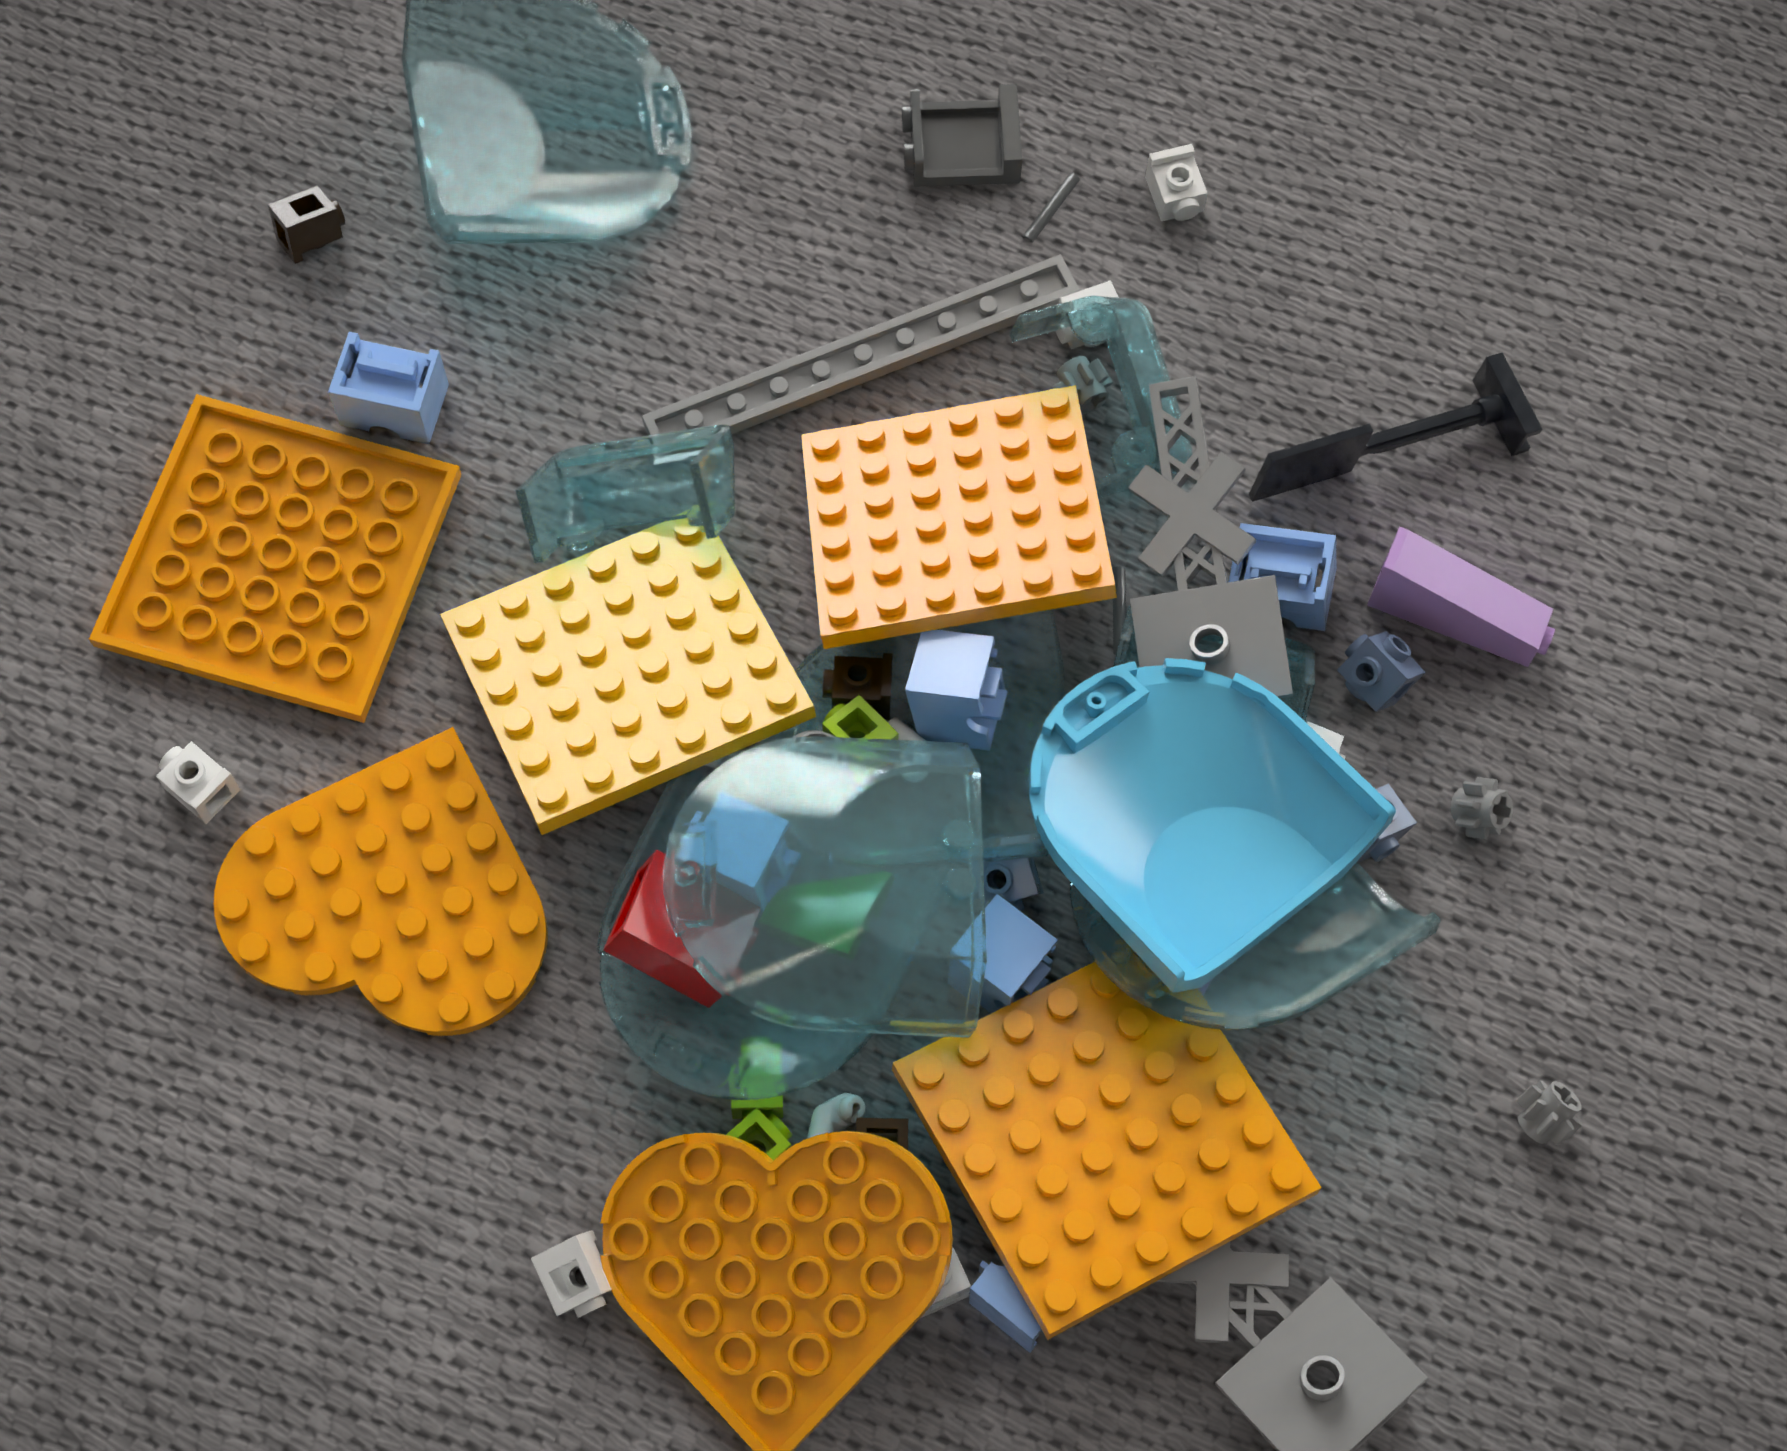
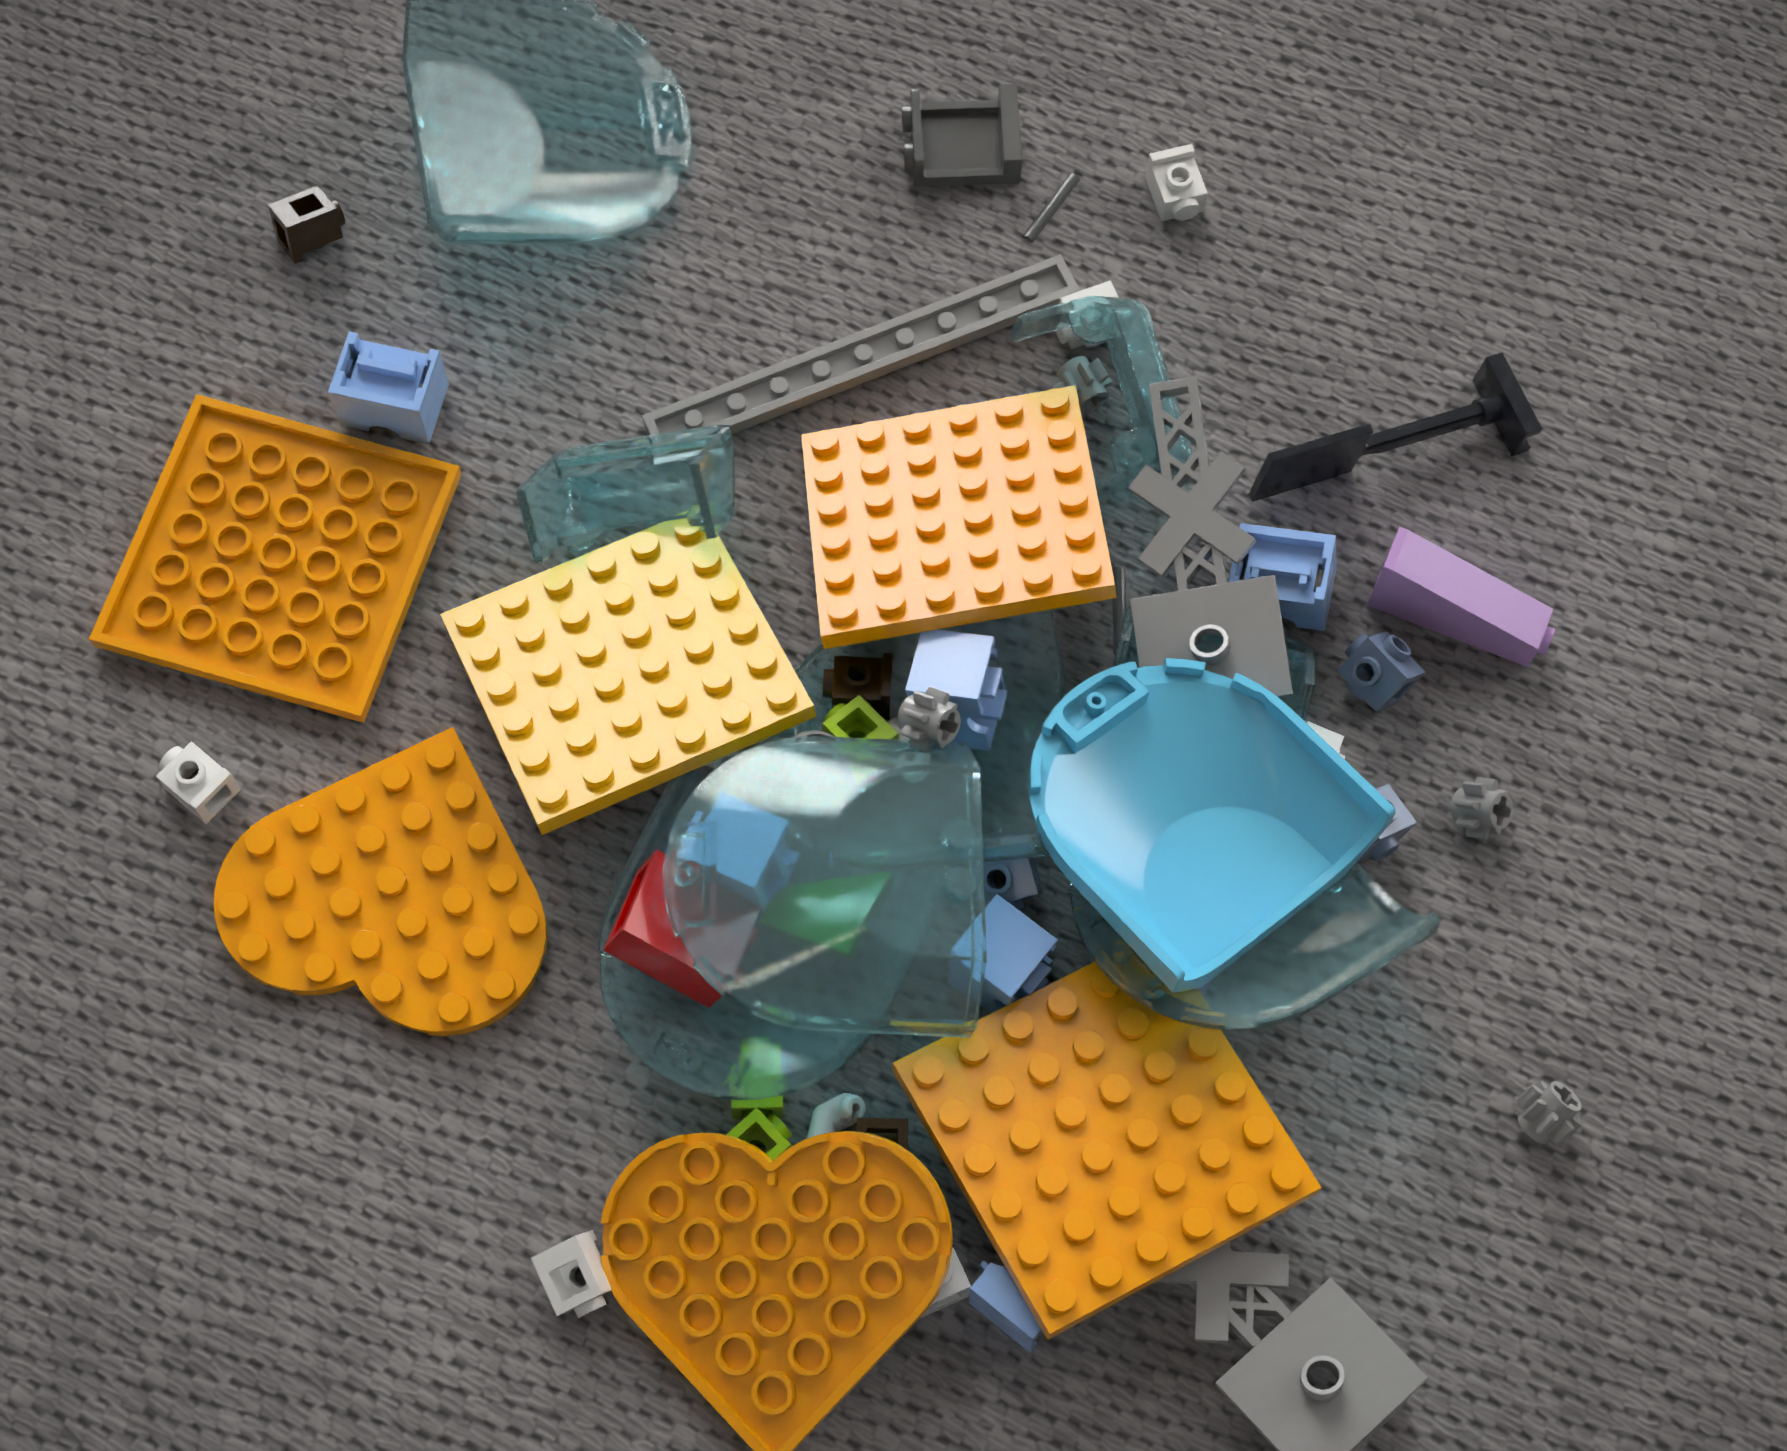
none -> light grey gear [898,687,961,753]

